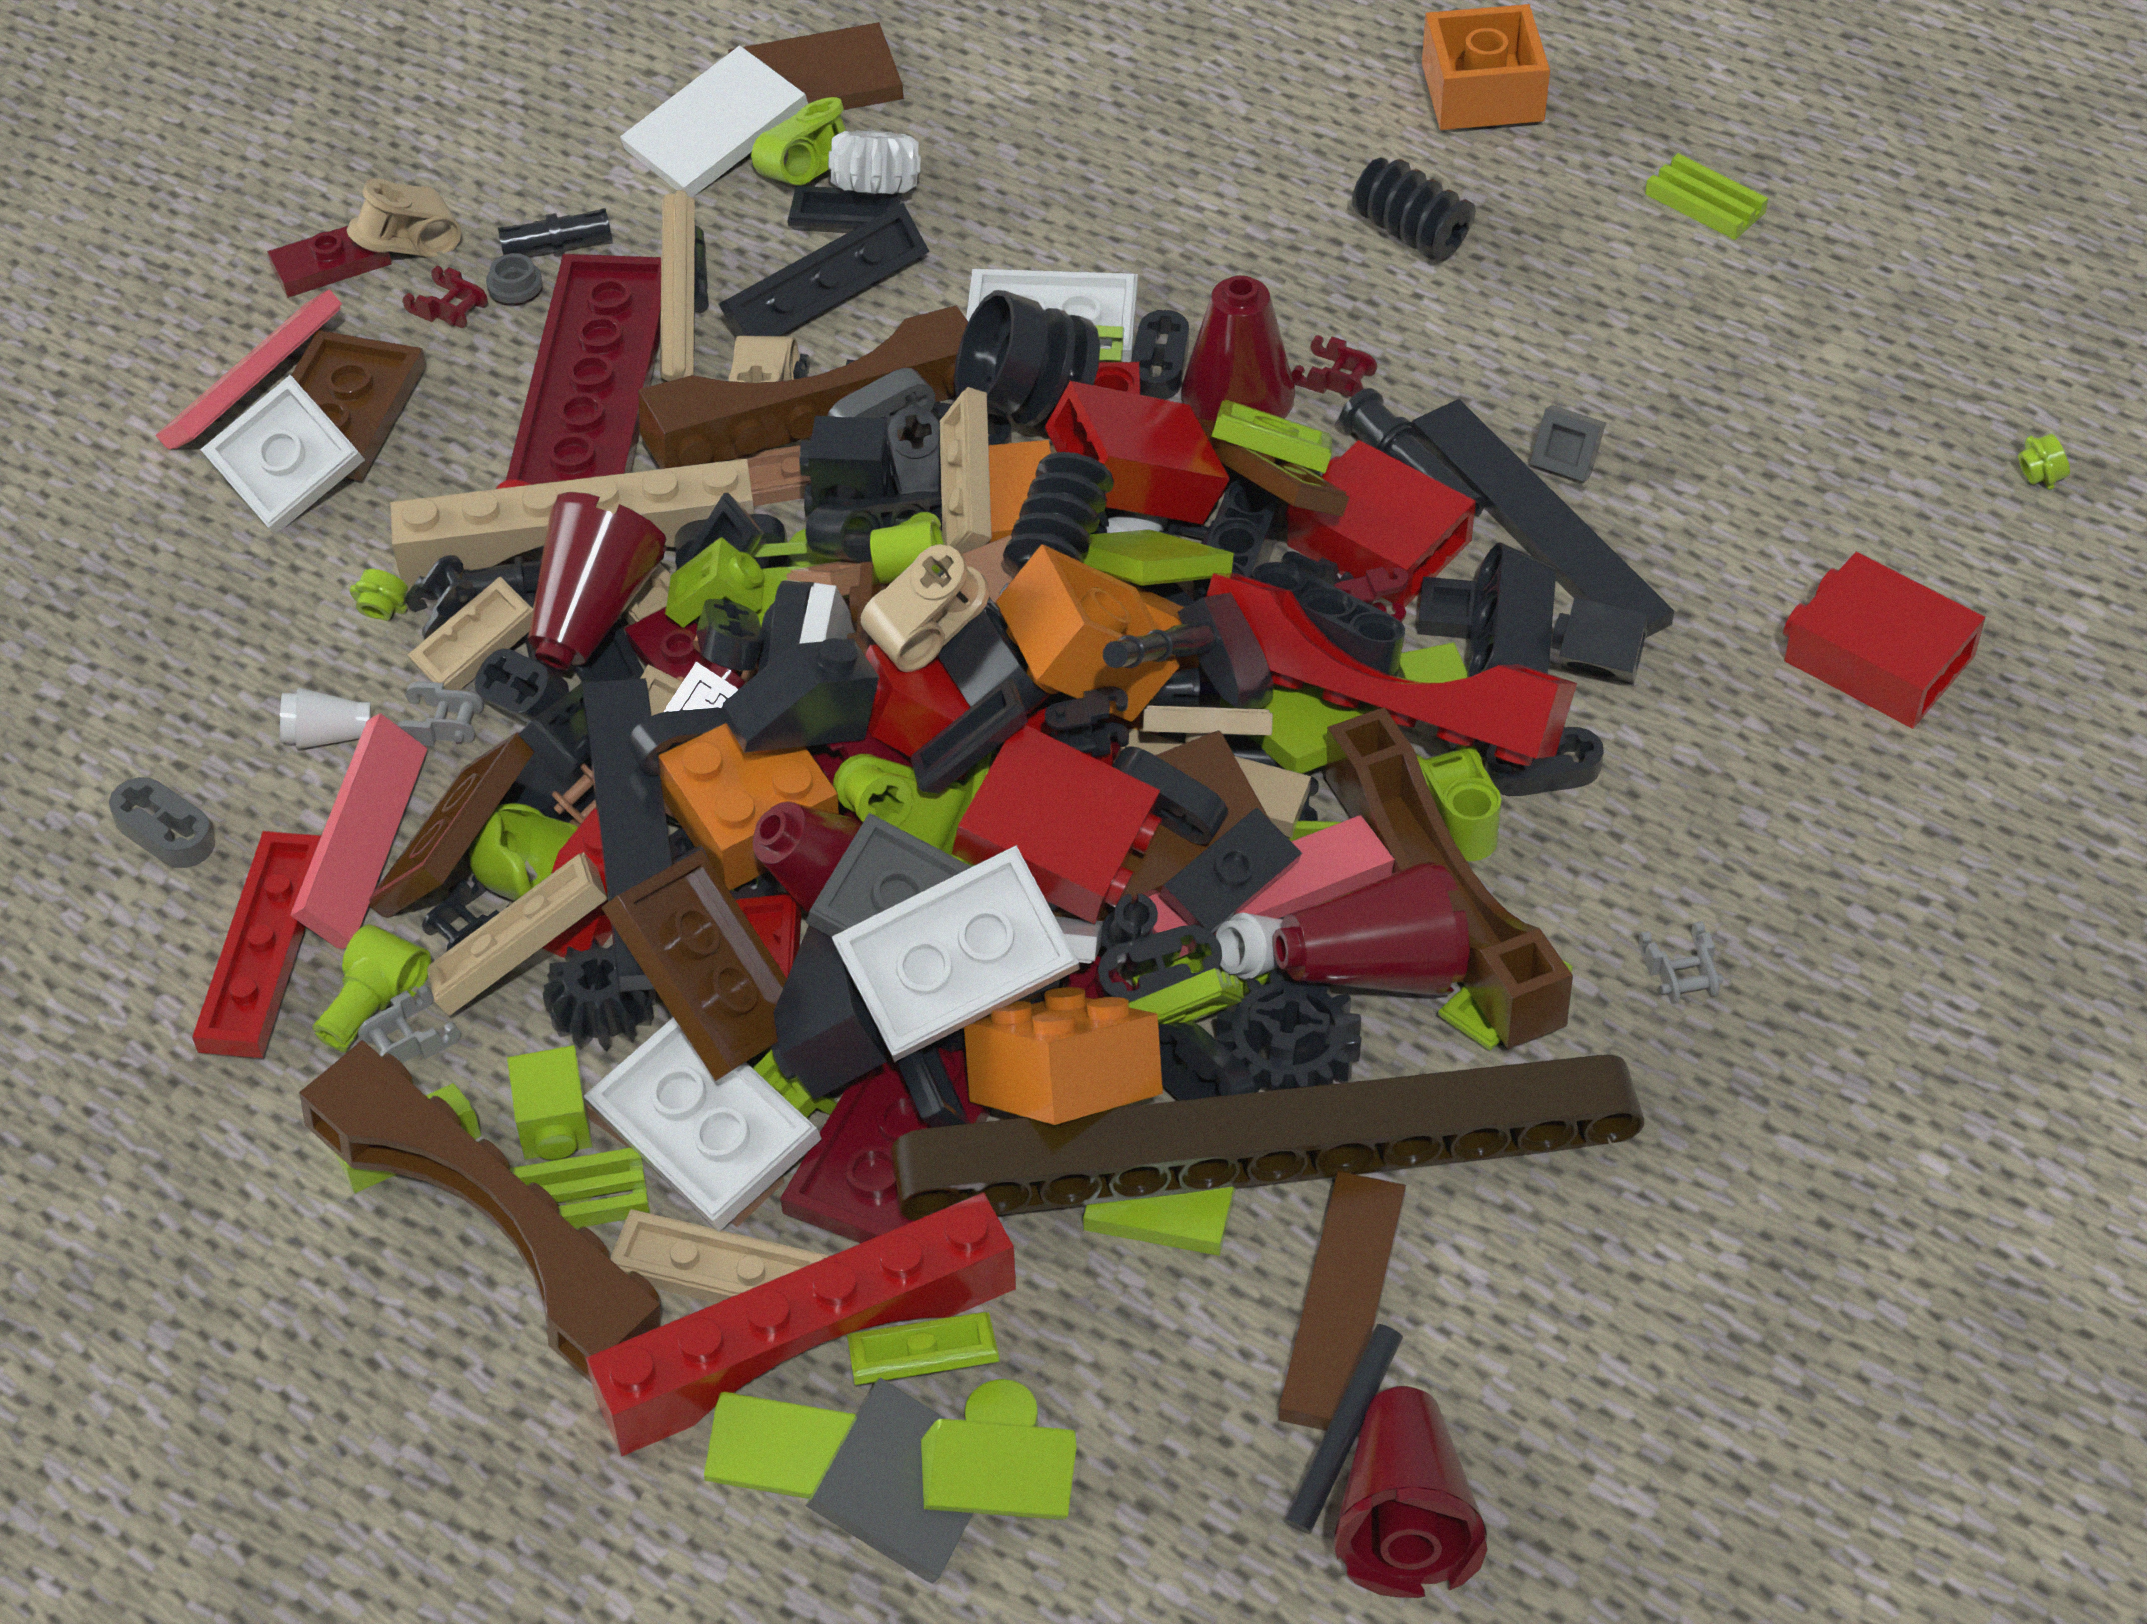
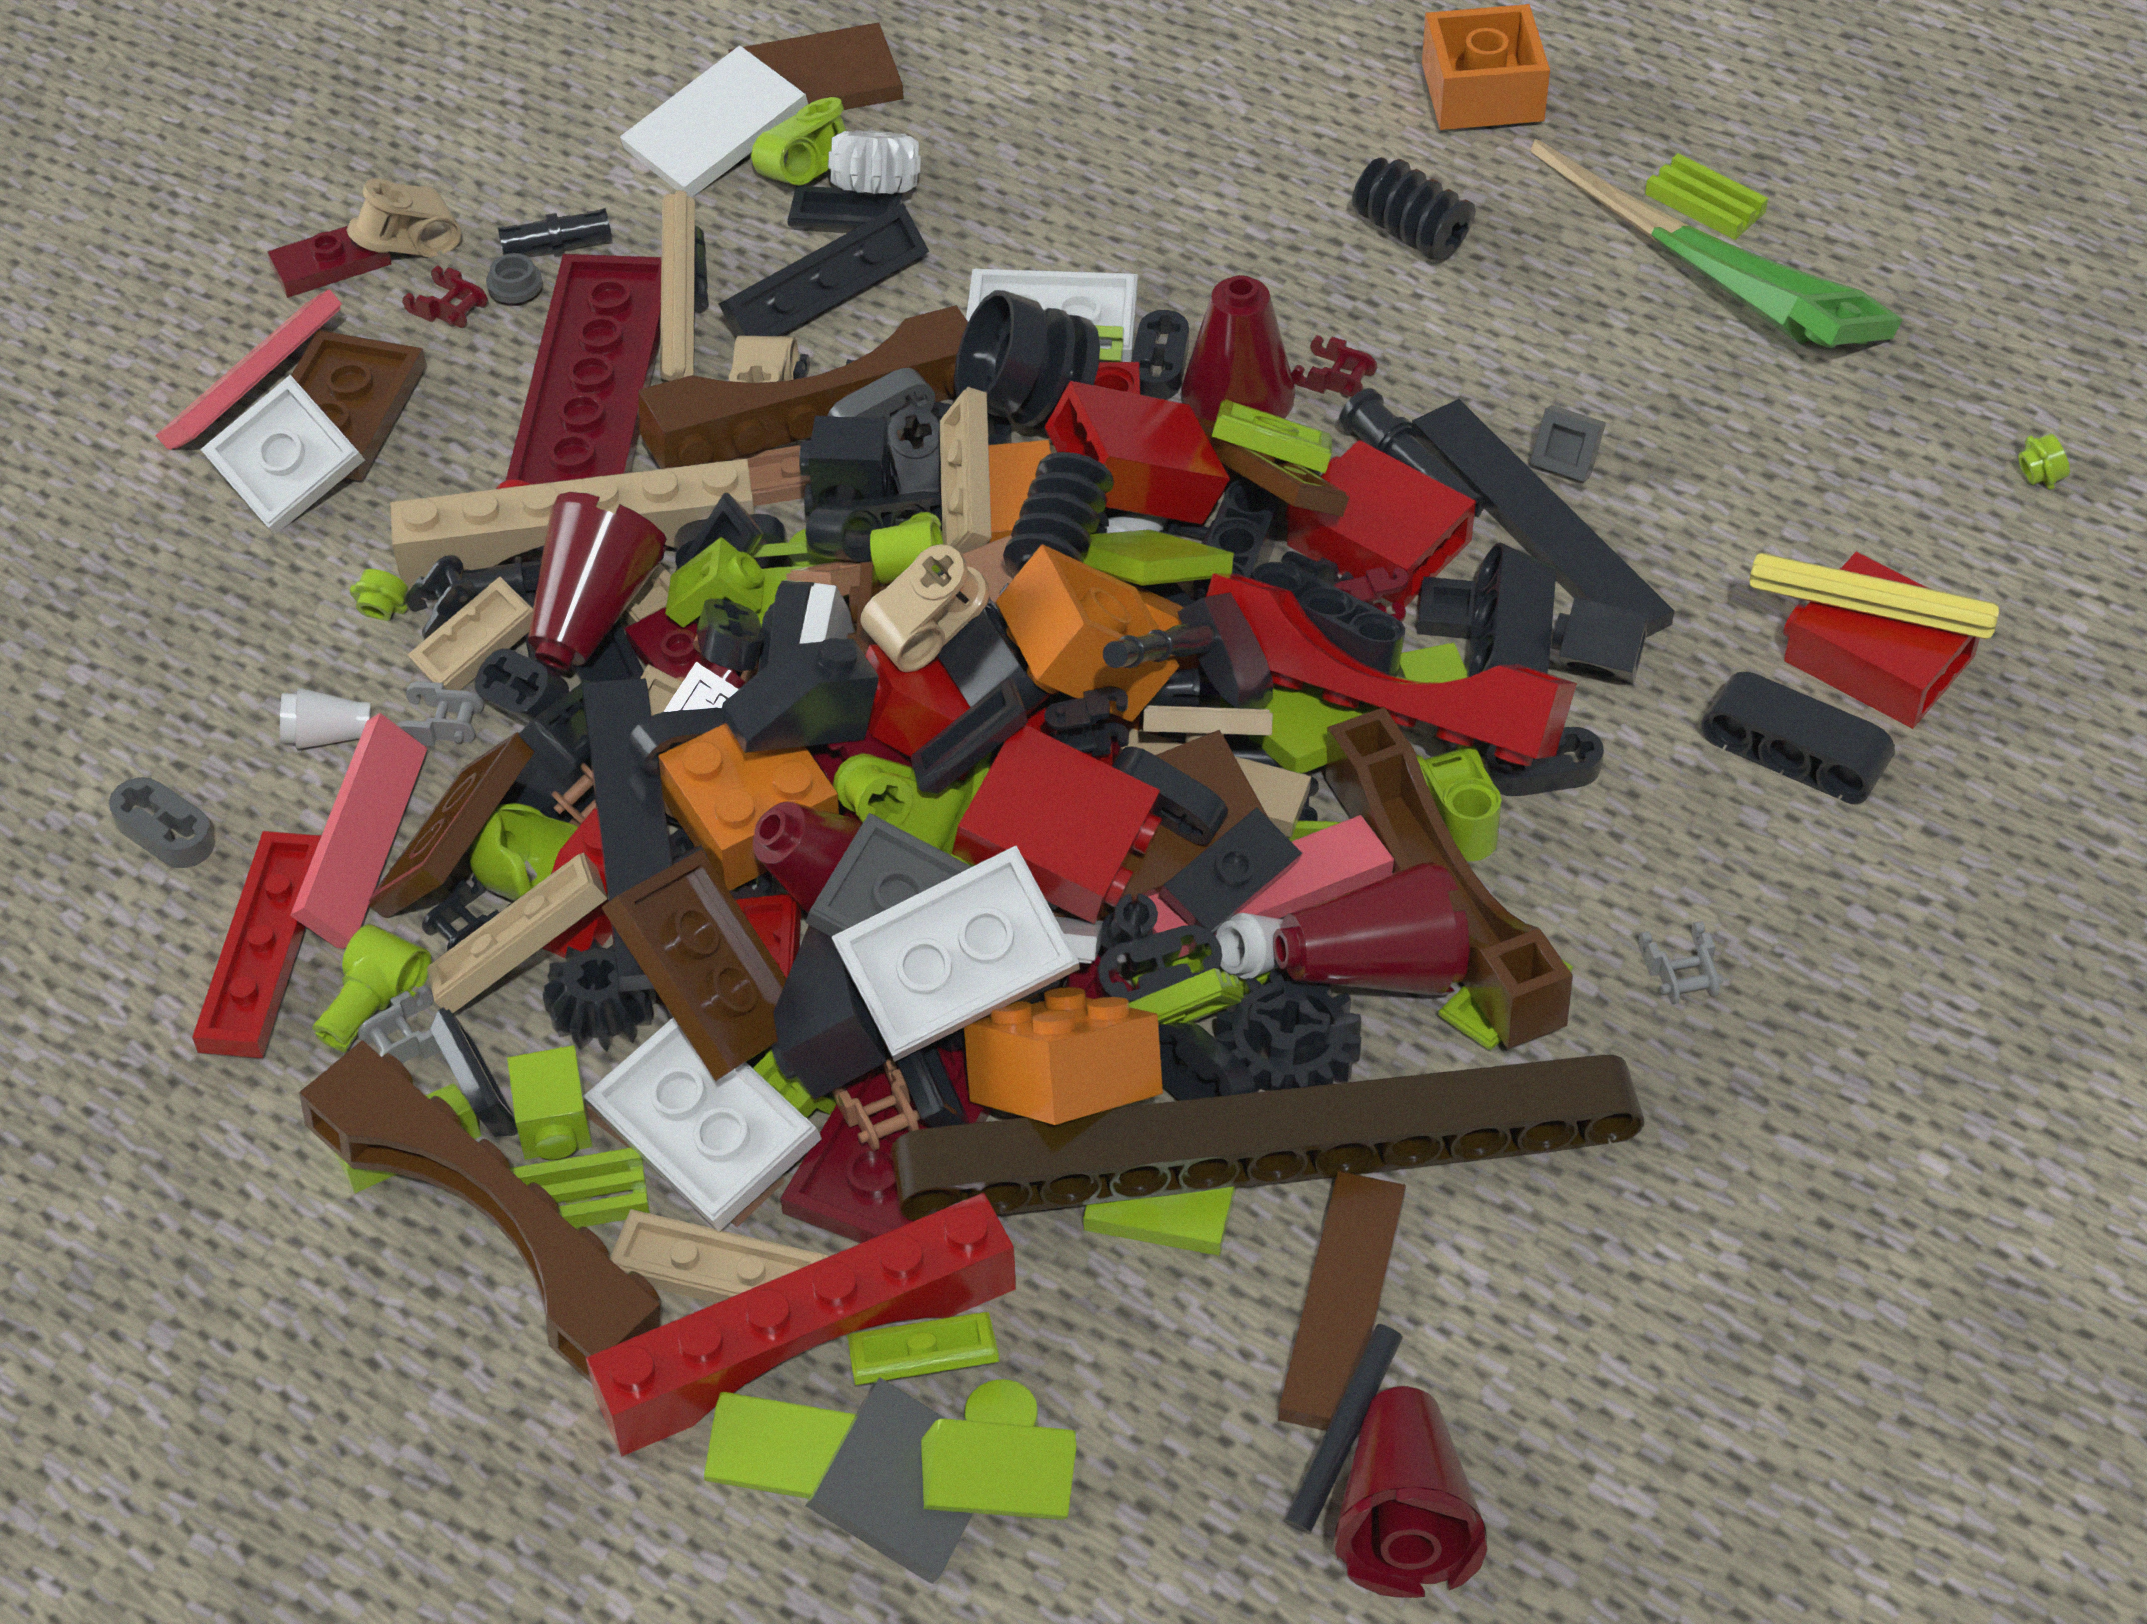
none -> black tile [430,1007,518,1137]
none -> nougat piece [832,1058,922,1151]
none -> bright green plate [1531,139,1903,348]
none -> black beam [1701,672,1895,804]
none -> light yellow axle [1749,553,1999,640]

